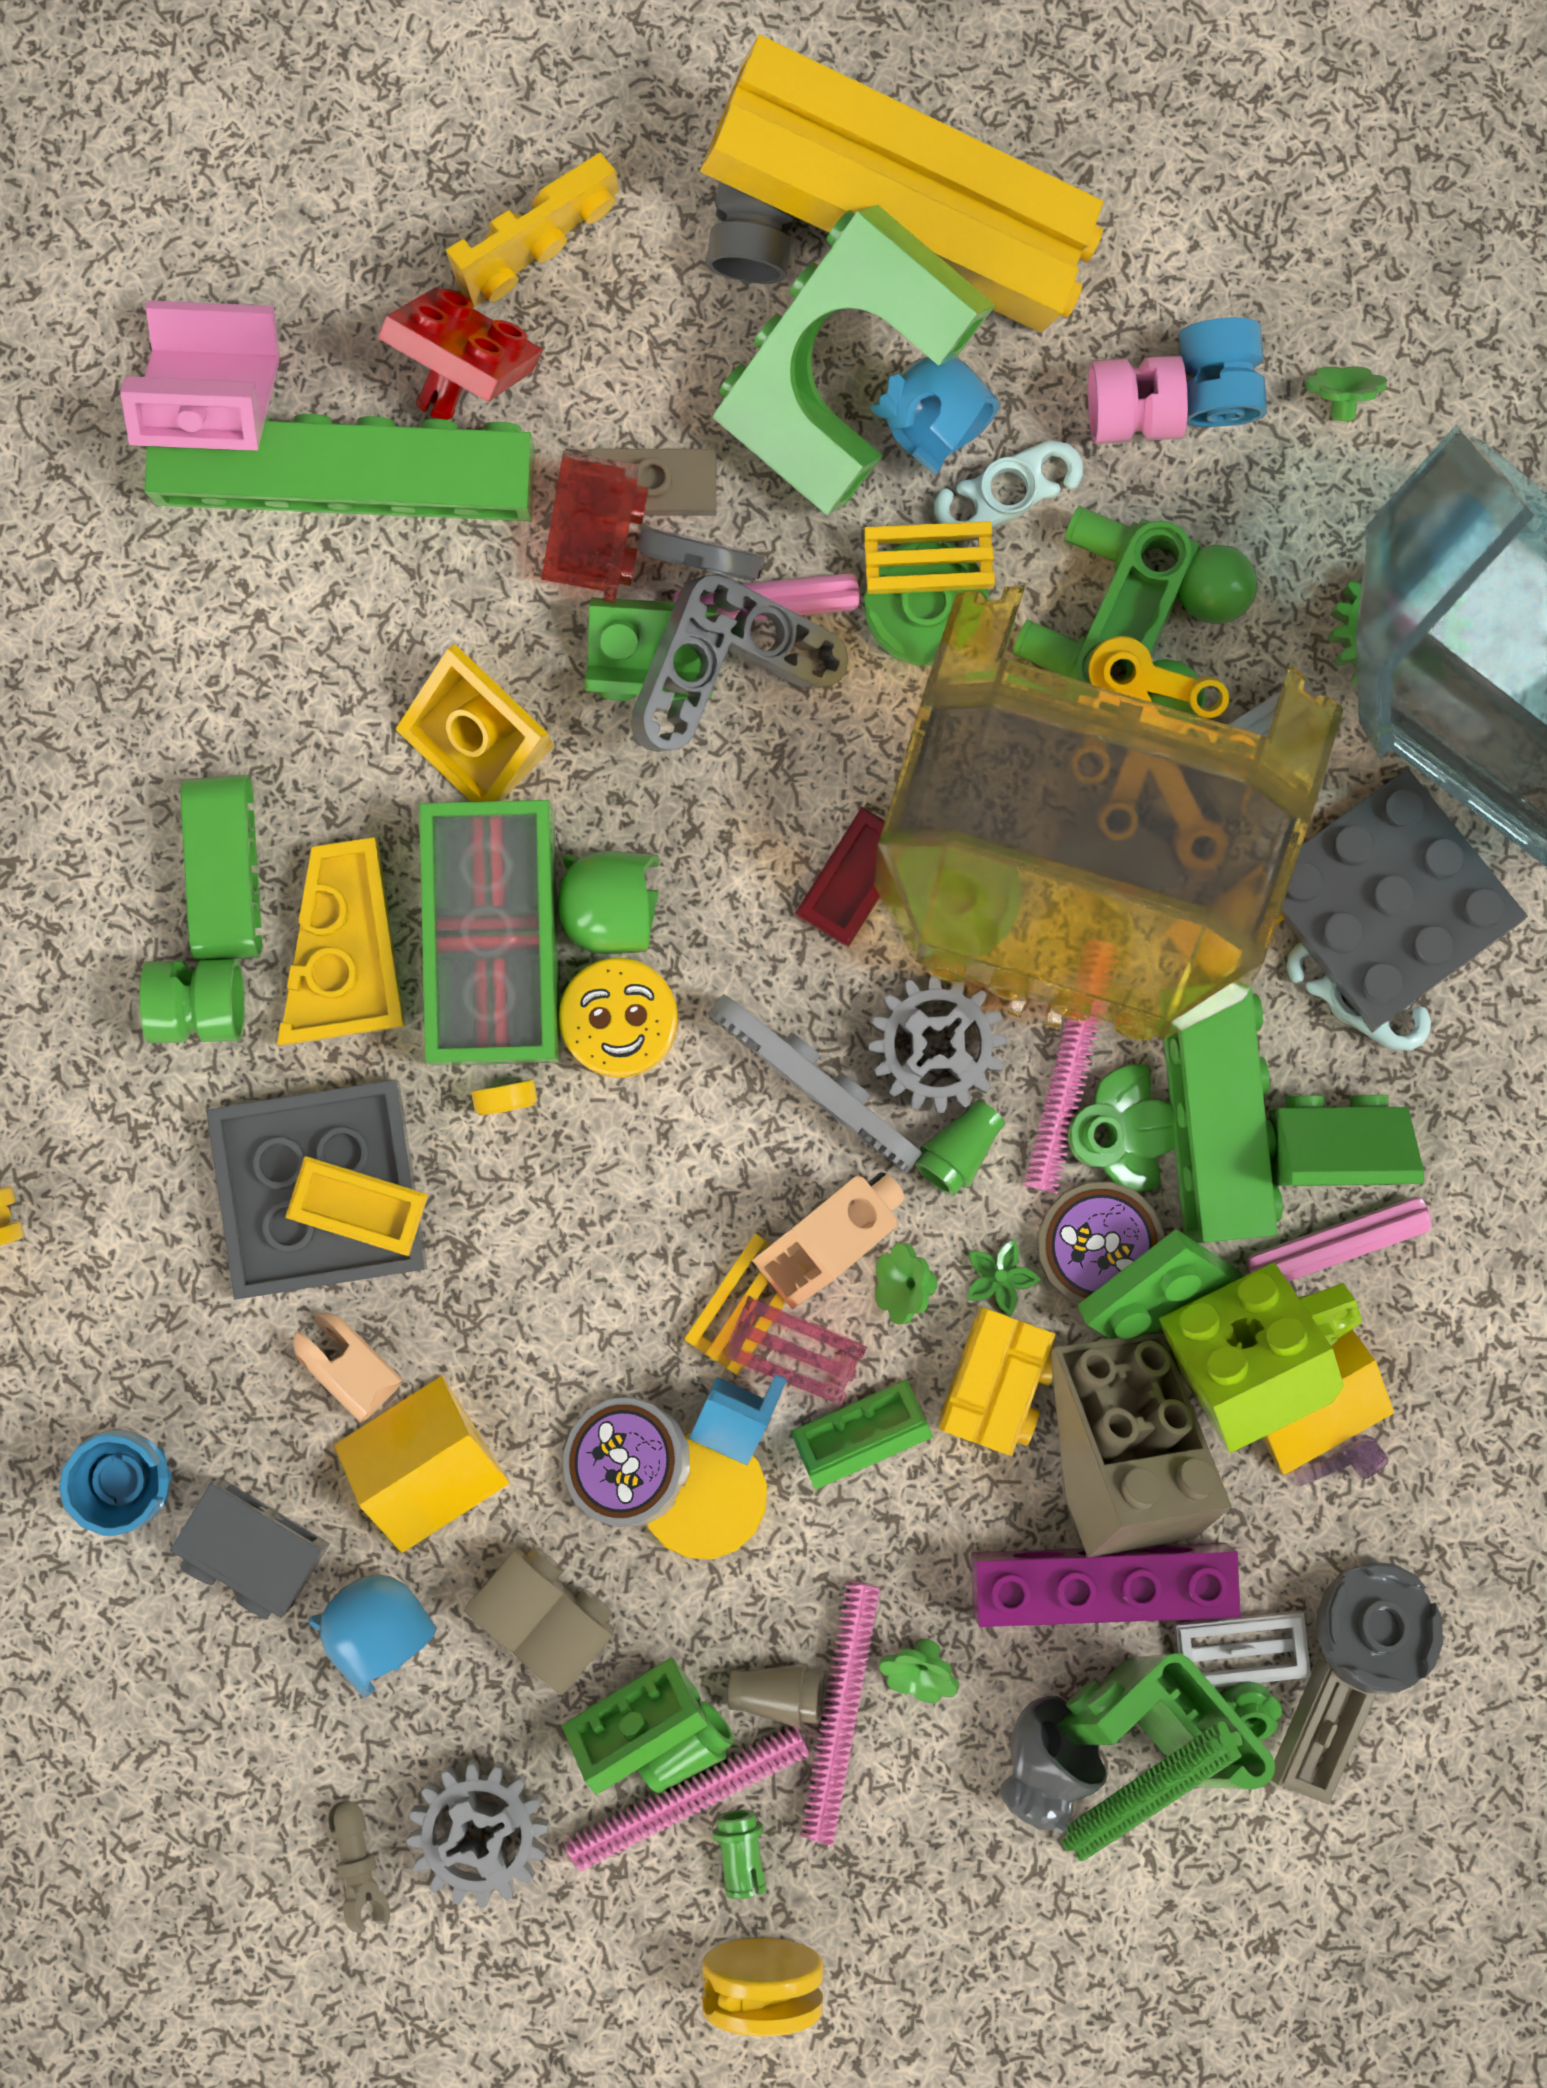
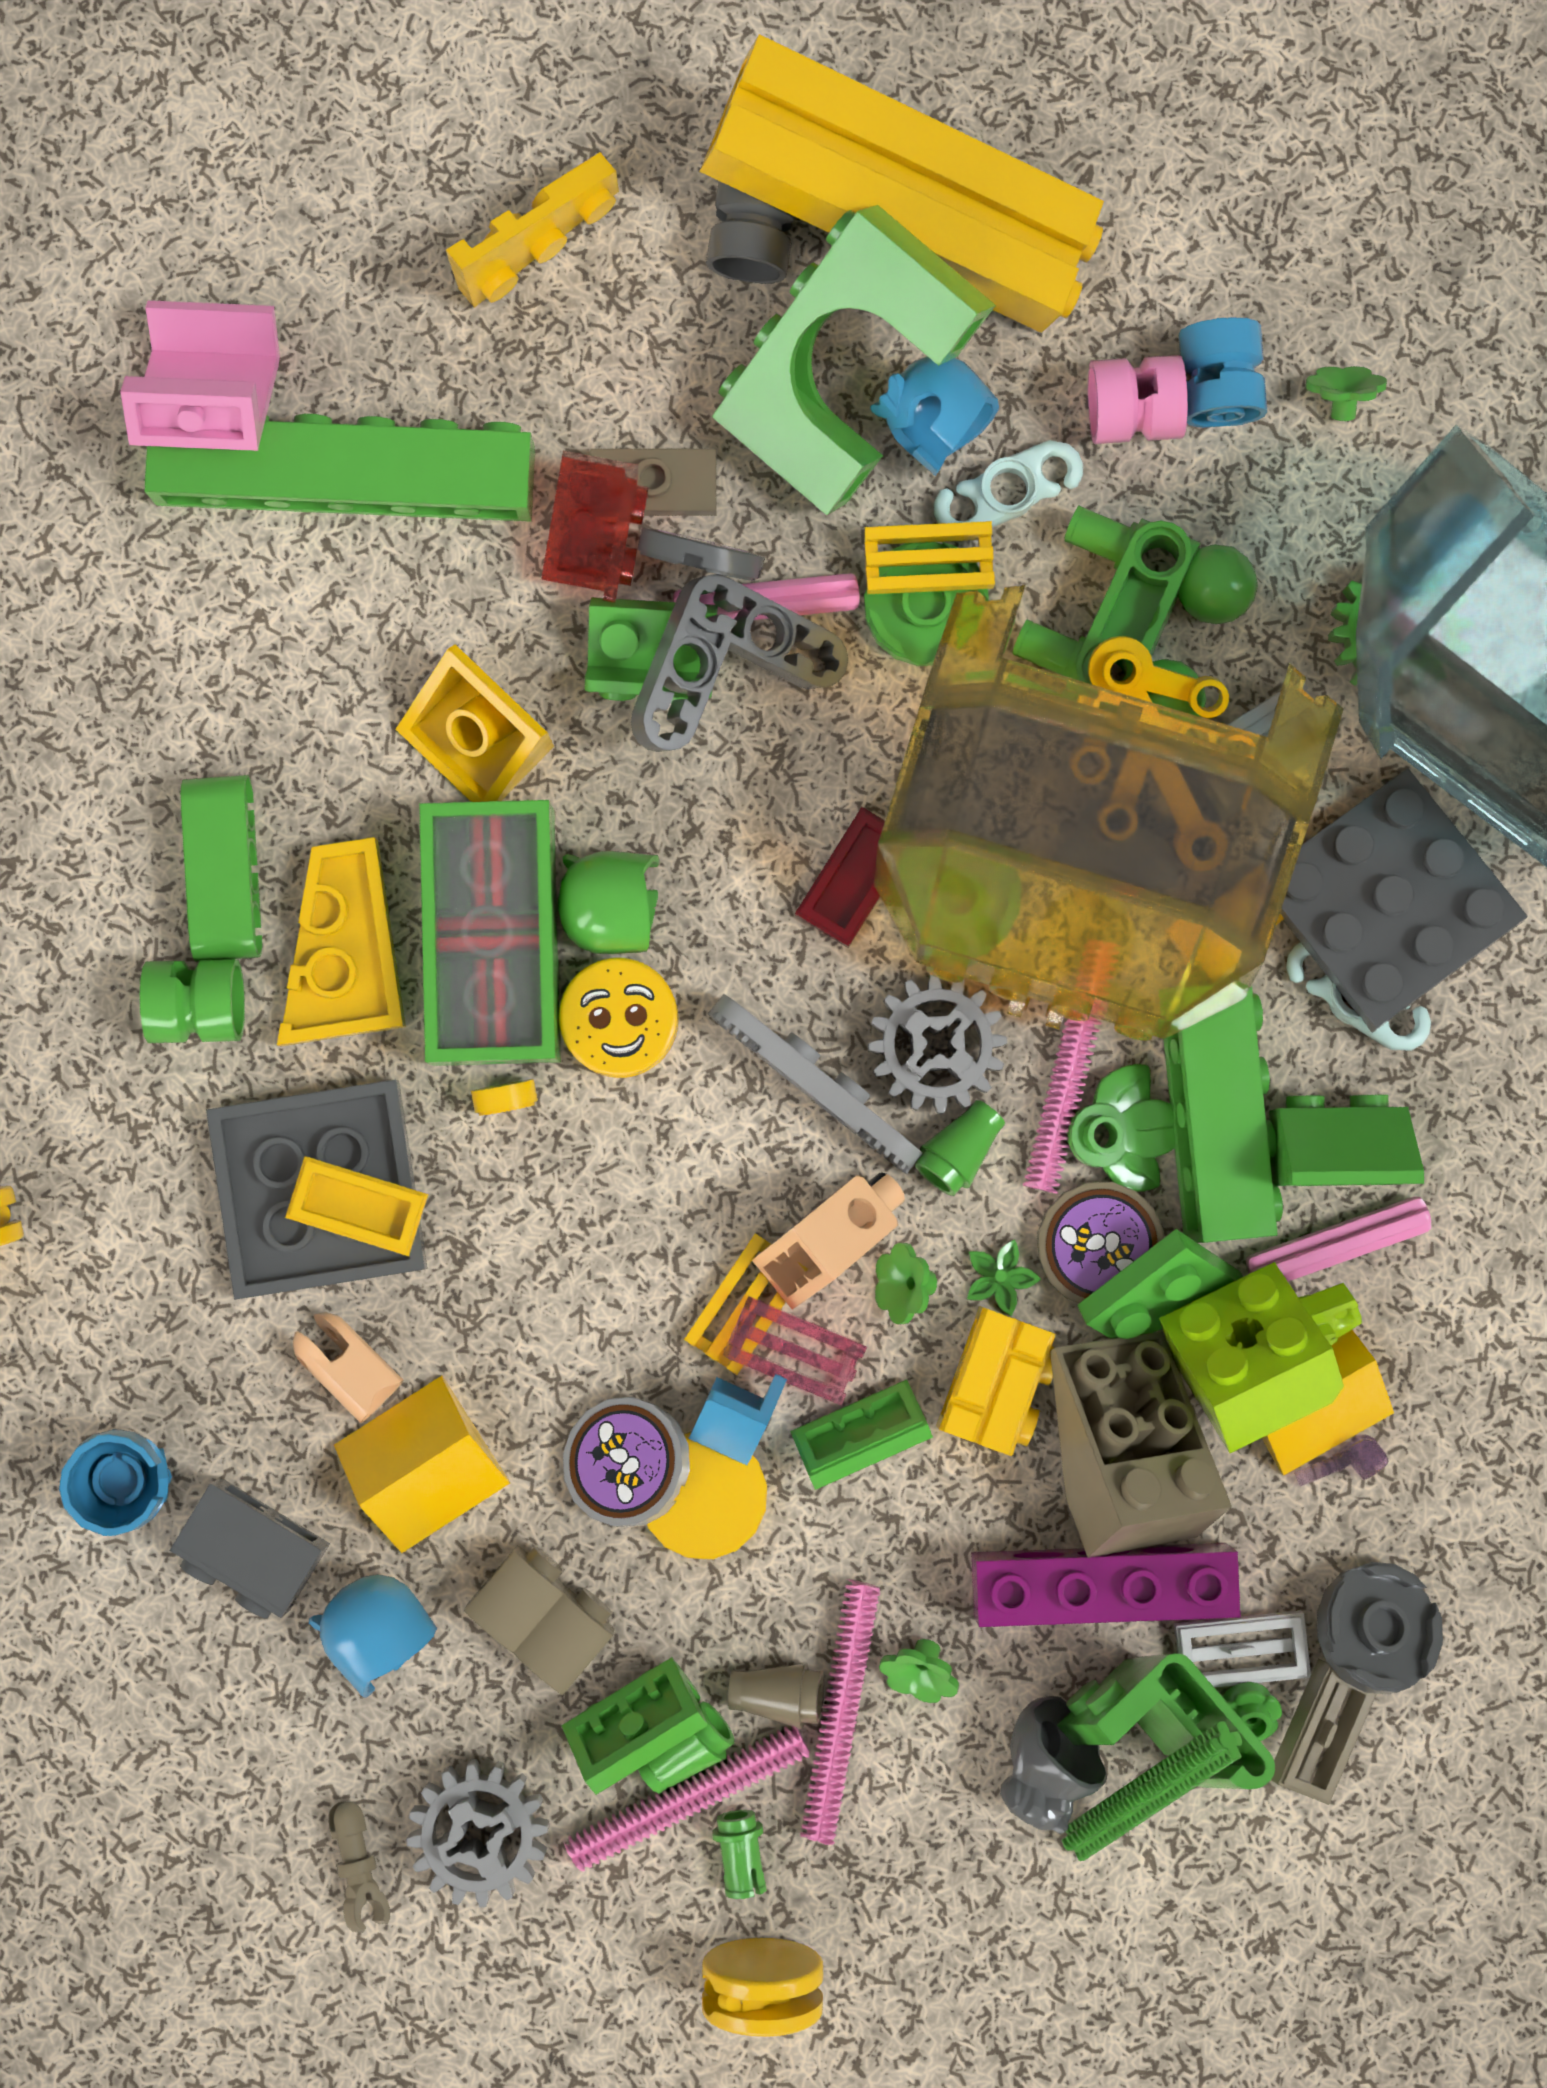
red plate [378,287,543,420] -> none

